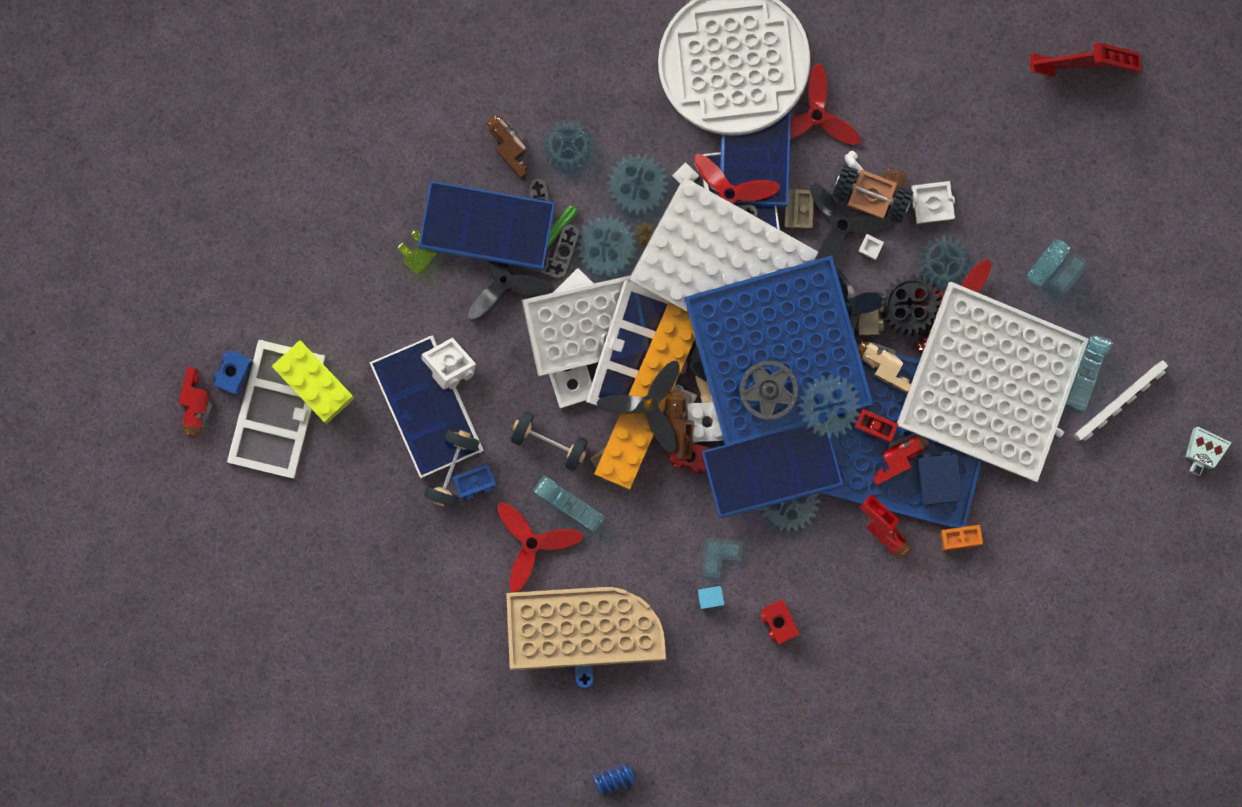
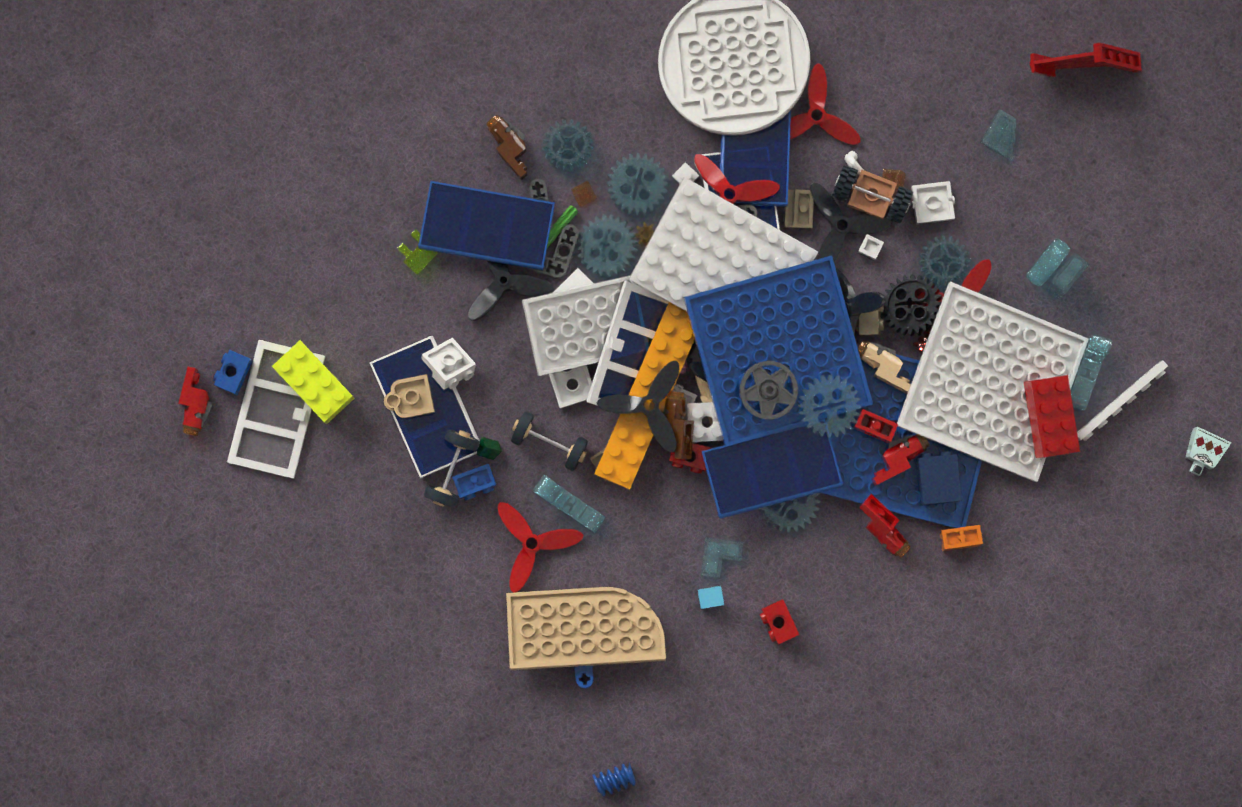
none -> tan plate [384,374,435,418]
none -> dark green slope [477,437,502,460]
none -> clear orange slope [571,180,597,208]
none -> clear light blue wing [980,109,1016,161]
none -> red brick [1024,375,1080,458]

